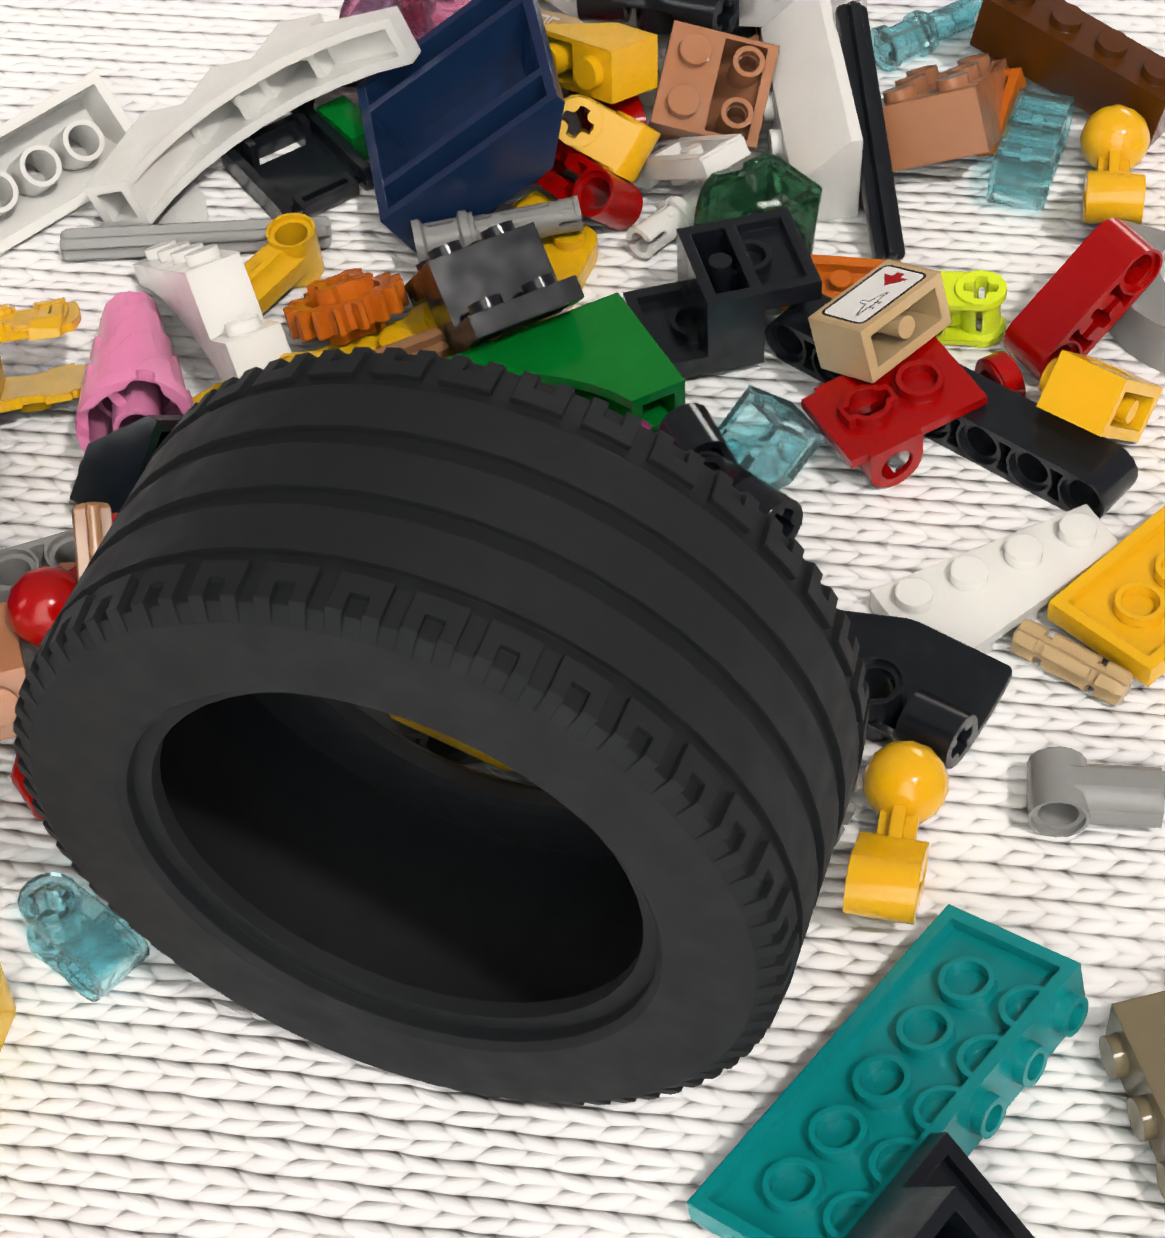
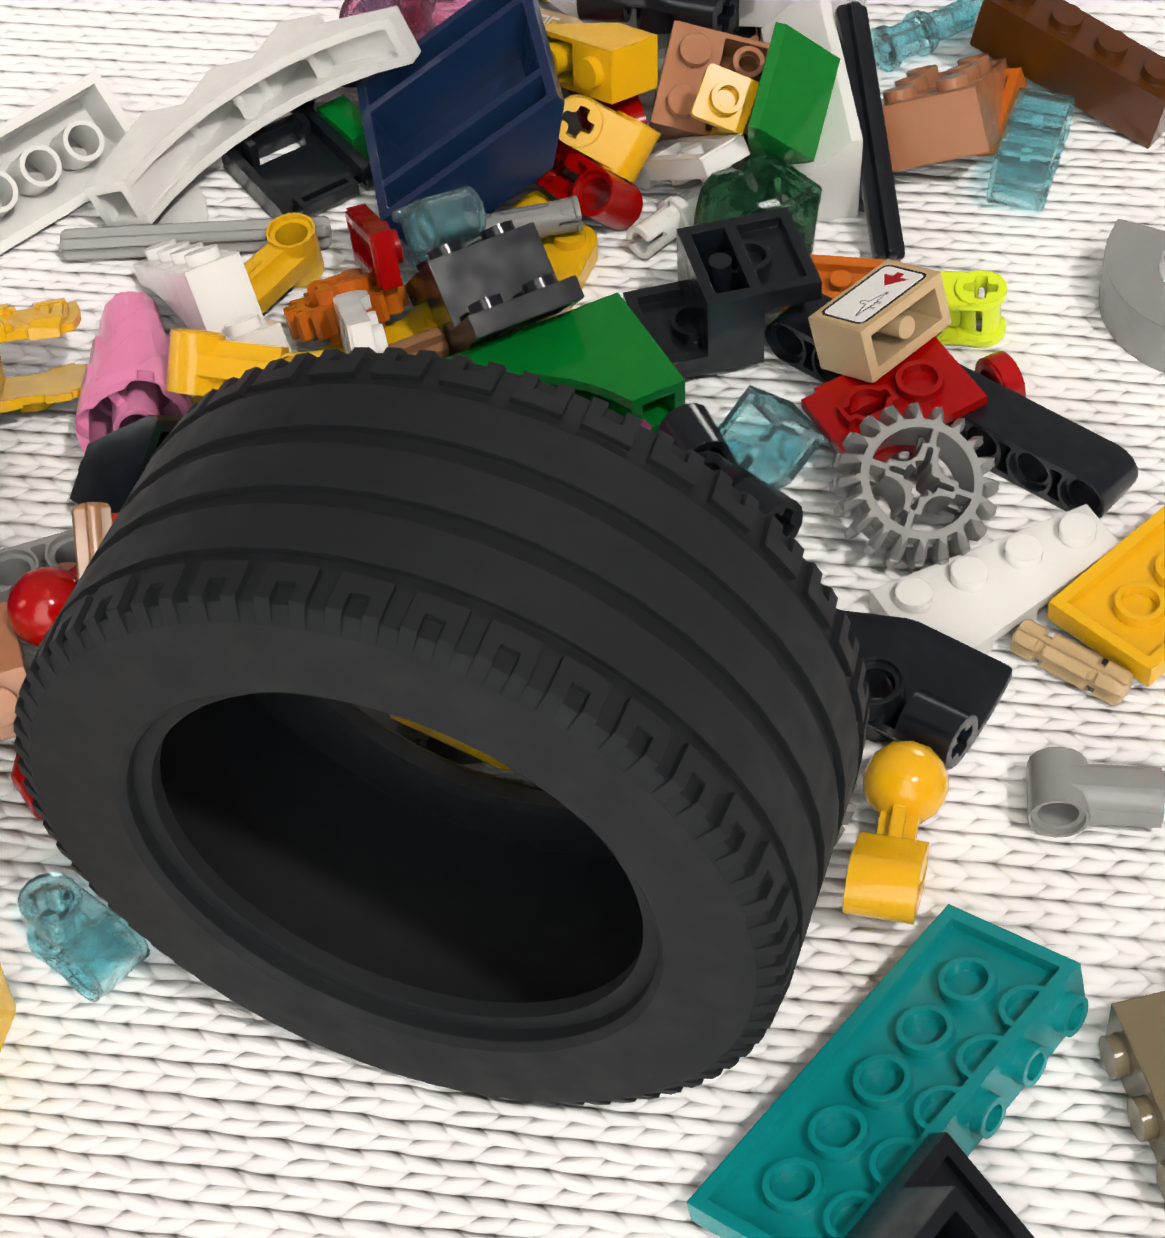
red beam [1003,218,1163,380] -> none
yellow brick [1036,350,1163,443] -> none
yellow beam [1080,104,1151,224] -> none
none -> yellow piece [166,328,289,396]
none -> white hinge [333,290,388,354]
none -> red plate [344,204,404,291]
none -> clear light blue piece [391,186,486,268]
none -> yellow bracket [690,64,760,135]
none -> green slope [748,22,840,169]
none -> light grey gear [829,402,1000,571]

